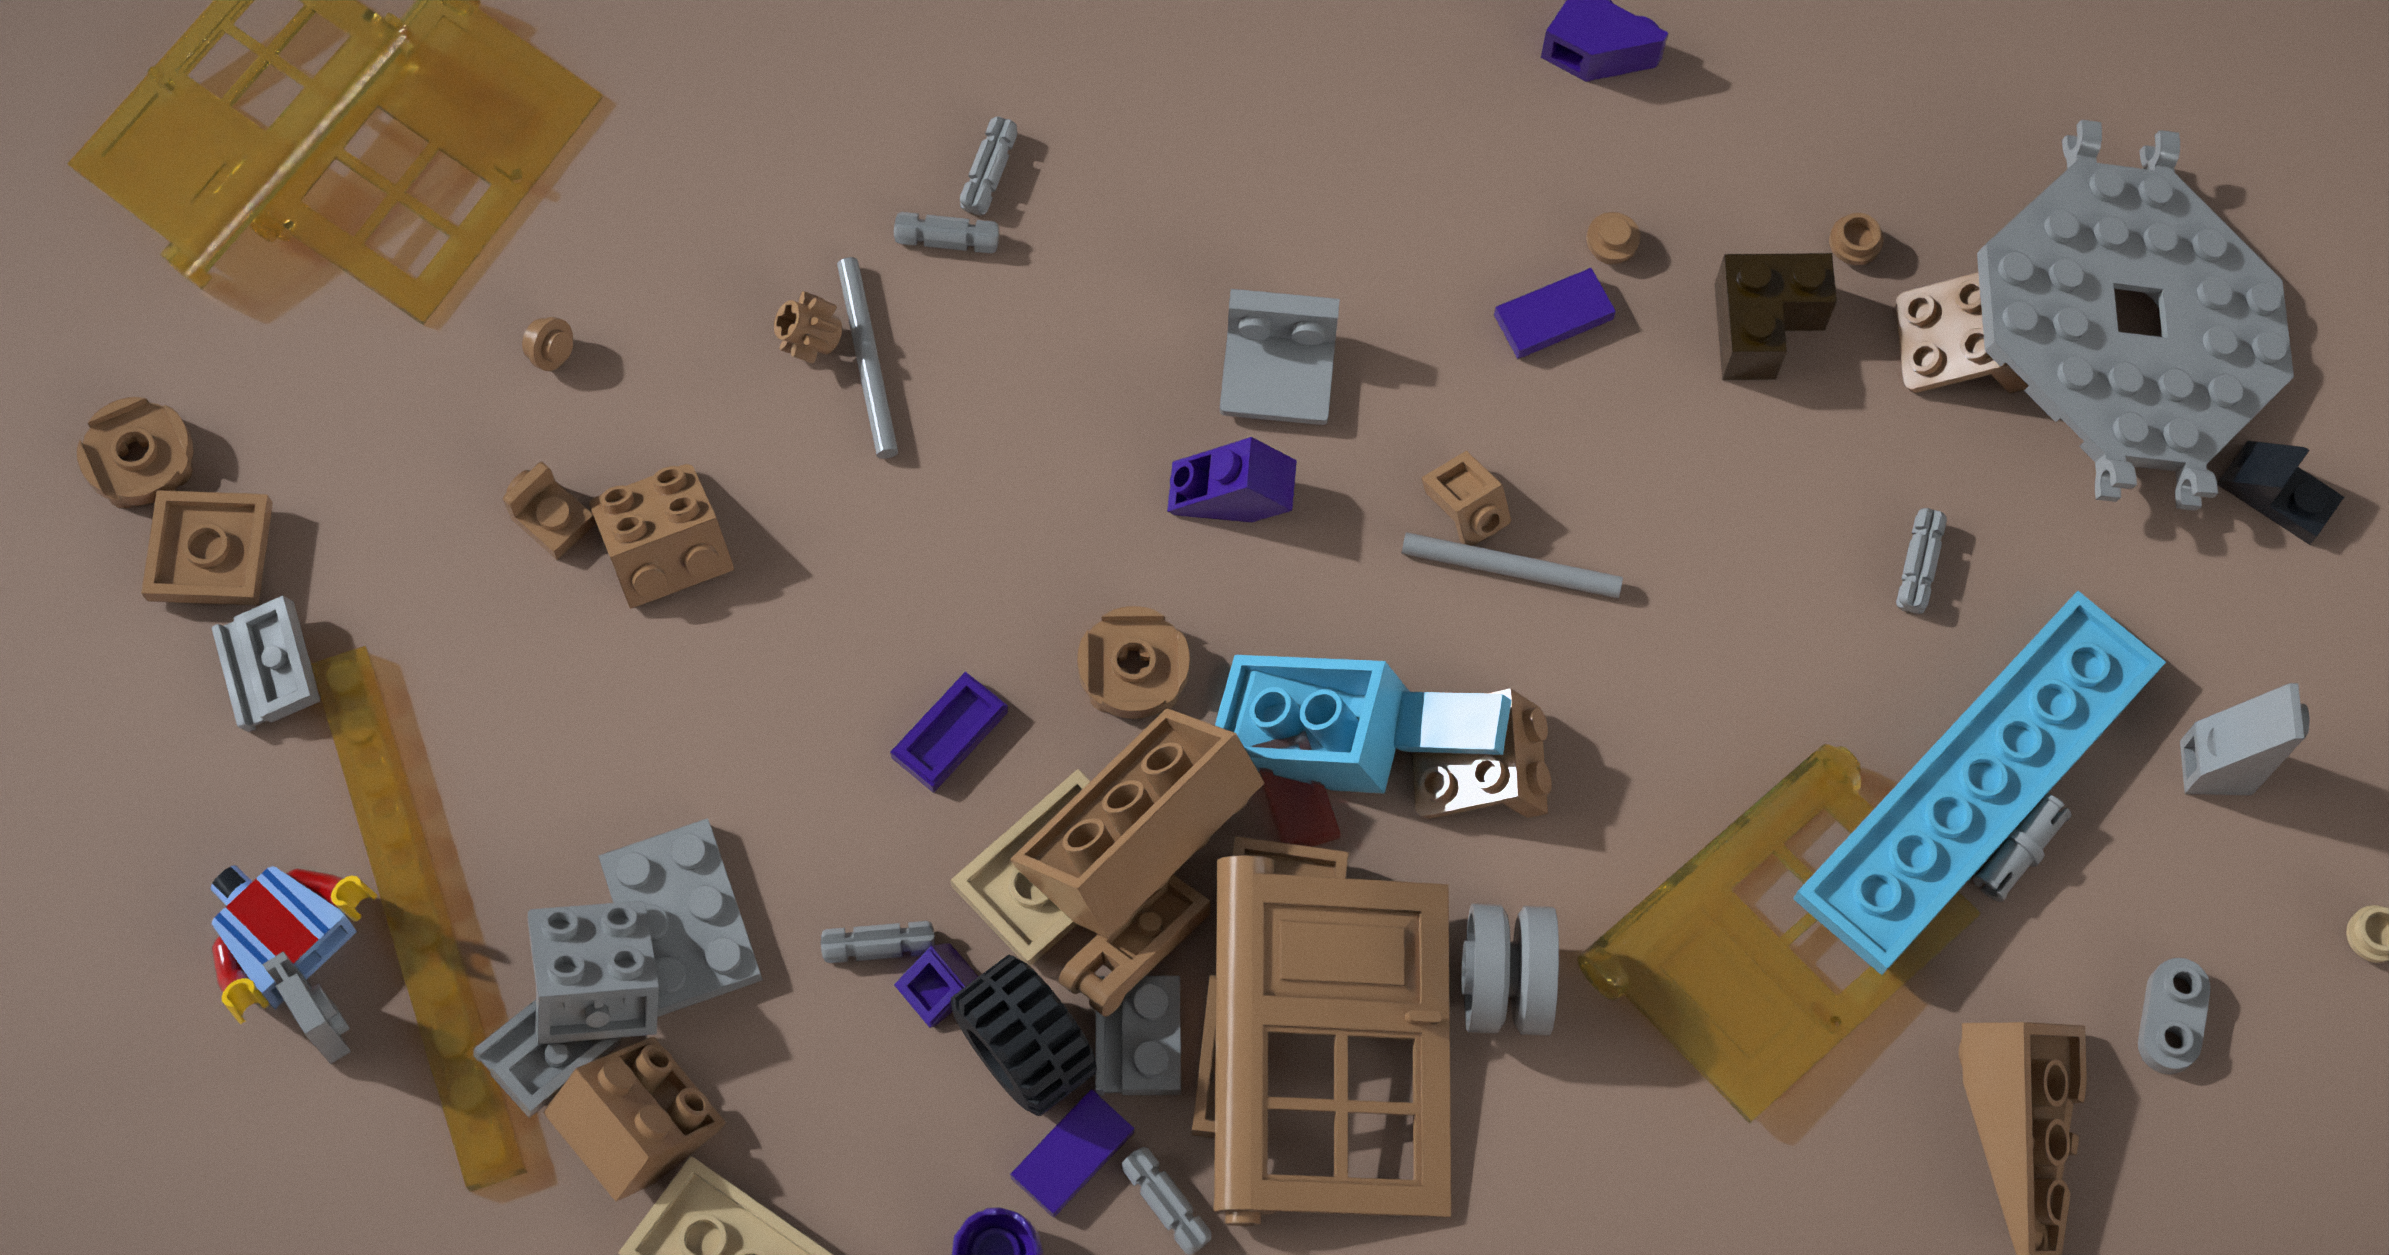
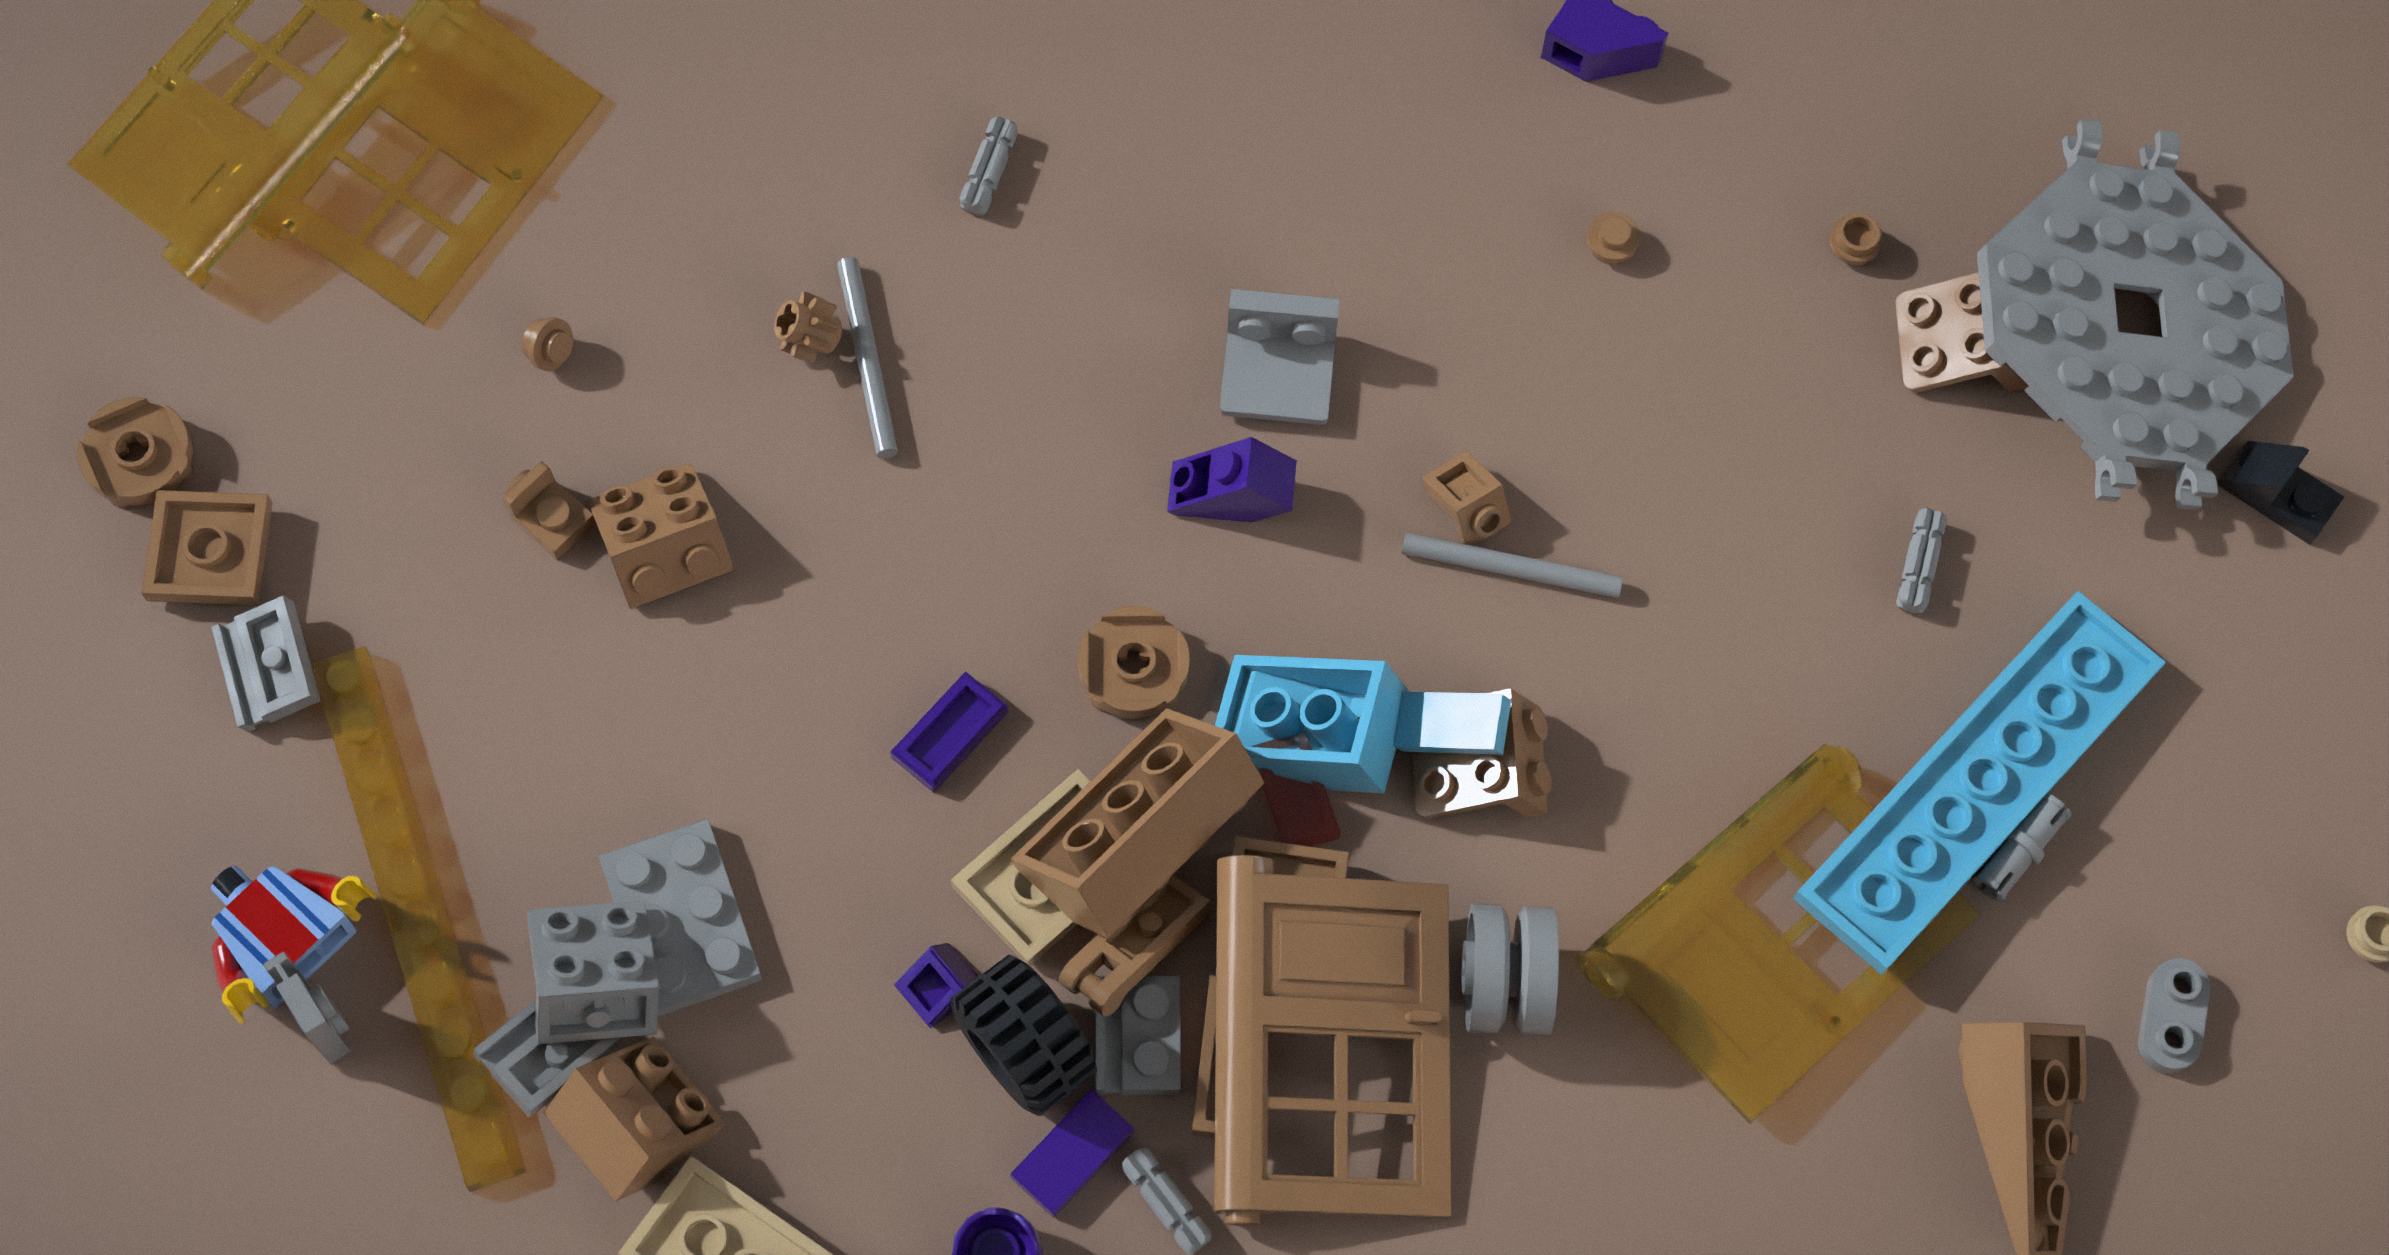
light grey axle [821,921,935,963] -> none
light grey axle [894,212,999,253] -> none
dark purple tile [1494,268,1616,359] -> none
dark brown brick [1715,253,1837,380] -> none
light grey slope [2180,683,2310,795] -> none

